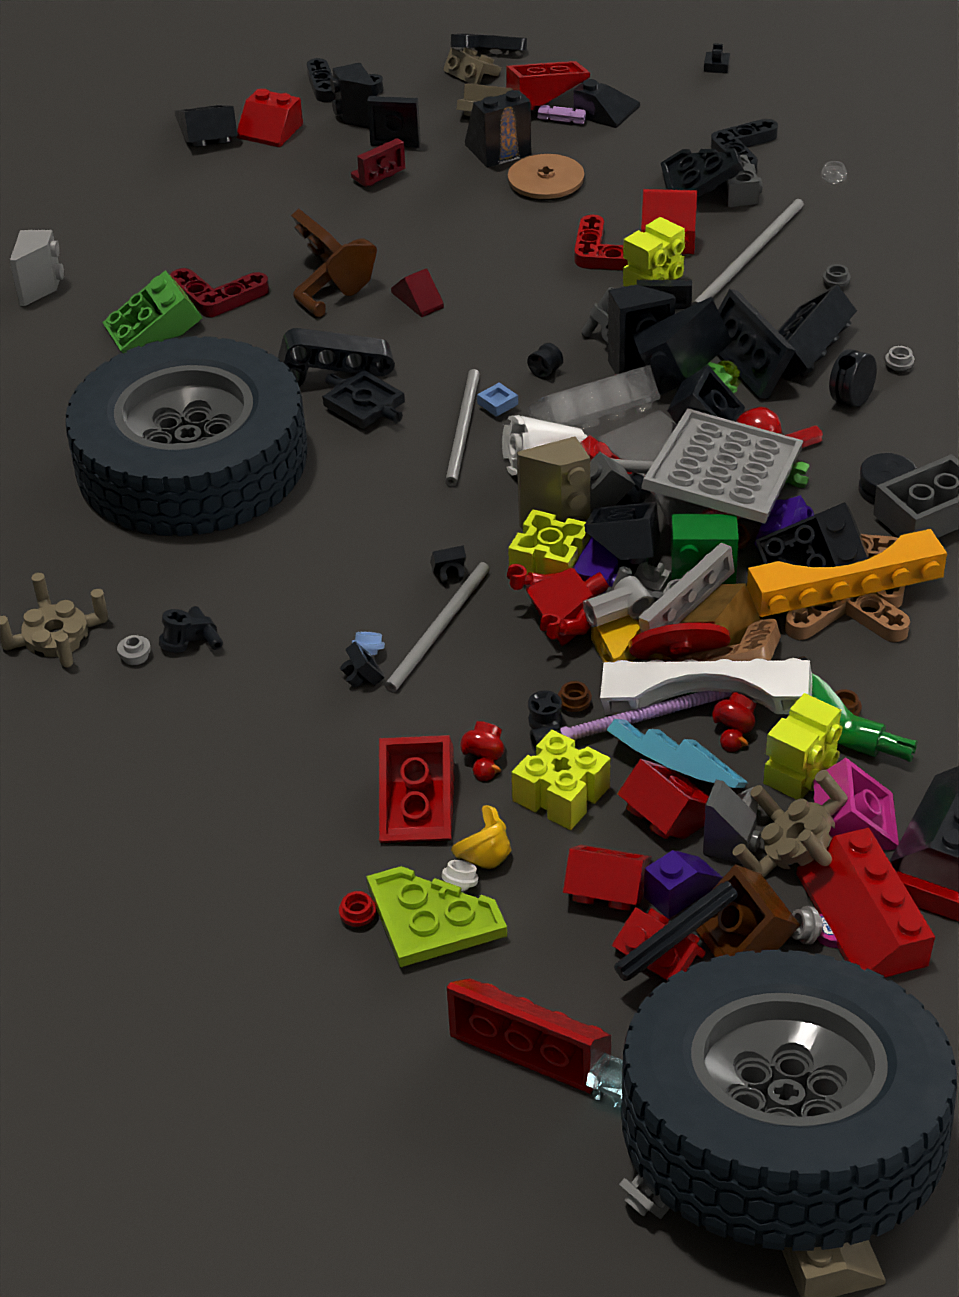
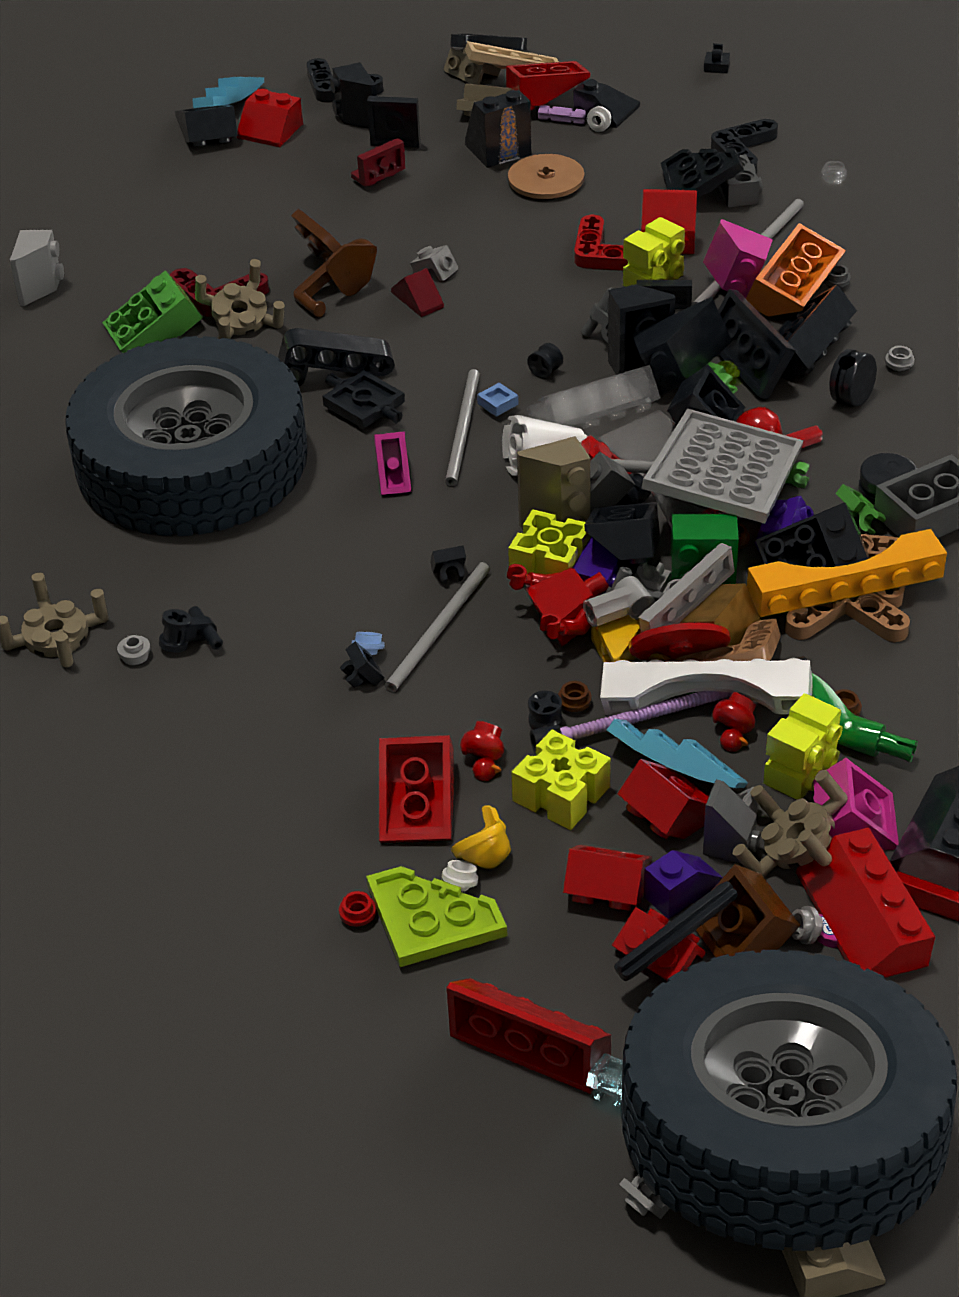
none -> medium azure slope [192,77,264,108]
none -> dark tan plate [195,259,285,339]
none -> dark pink slope [374,431,412,496]
none -> light grey bracket [410,245,458,281]
none -> tan plate [465,41,559,69]
none -> white plate [587,106,611,132]
none -> dark pink slope [703,219,773,299]
none -> orange slope [746,223,846,317]
none -> bright green plate [835,484,886,535]

